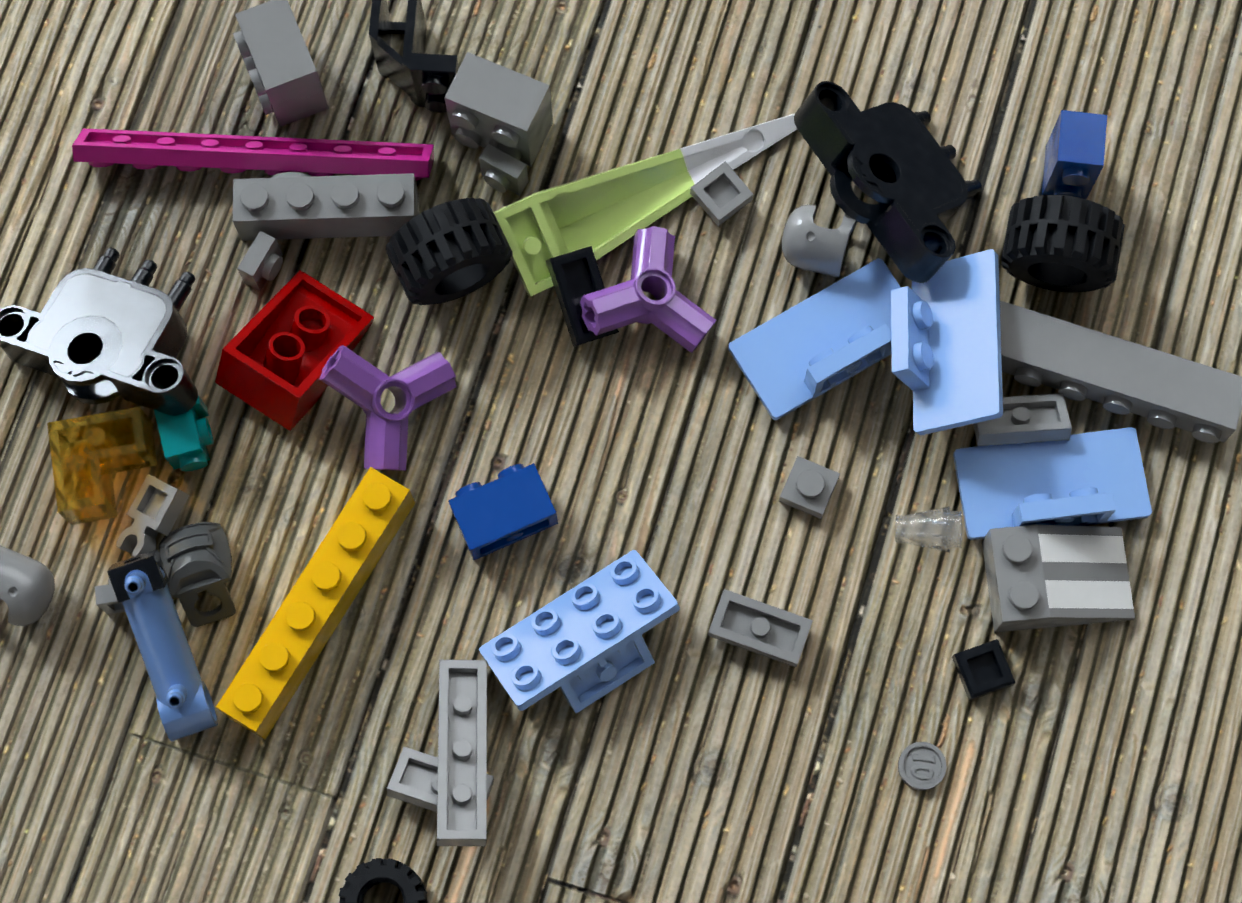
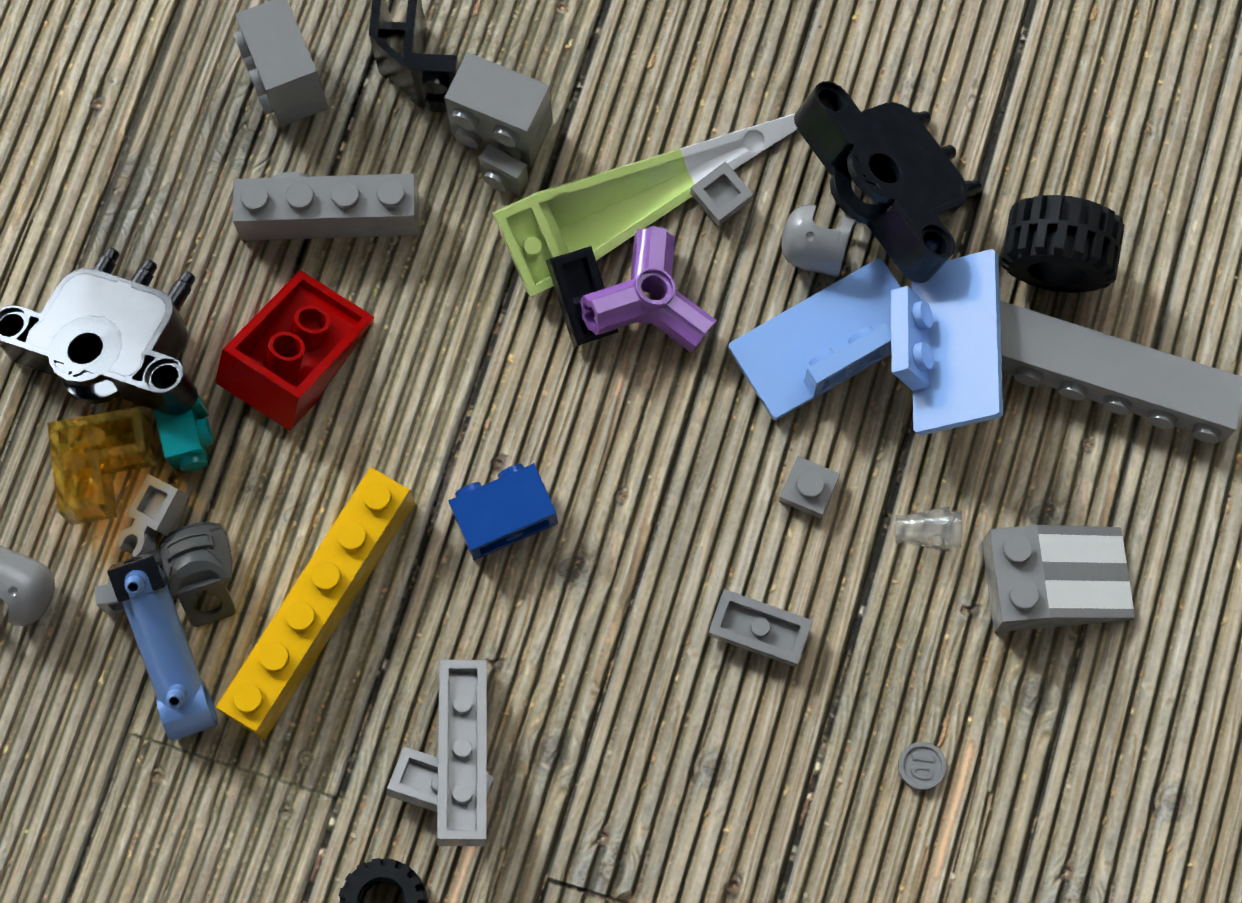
dark pink plate [72,128,434,181] -> none
light grey plate [237,231,283,292] -> none
medium lavender piece [319,345,457,471] -> none
black tyre [386,198,512,305] -> none
light blue bracket [479,550,680,714] -> none
black tile [952,639,1015,701] -> none
light blue bracket [953,427,1152,540] -> none
light grey plate [973,393,1072,446] -> none
blue brick [1042,110,1107,200] -> none

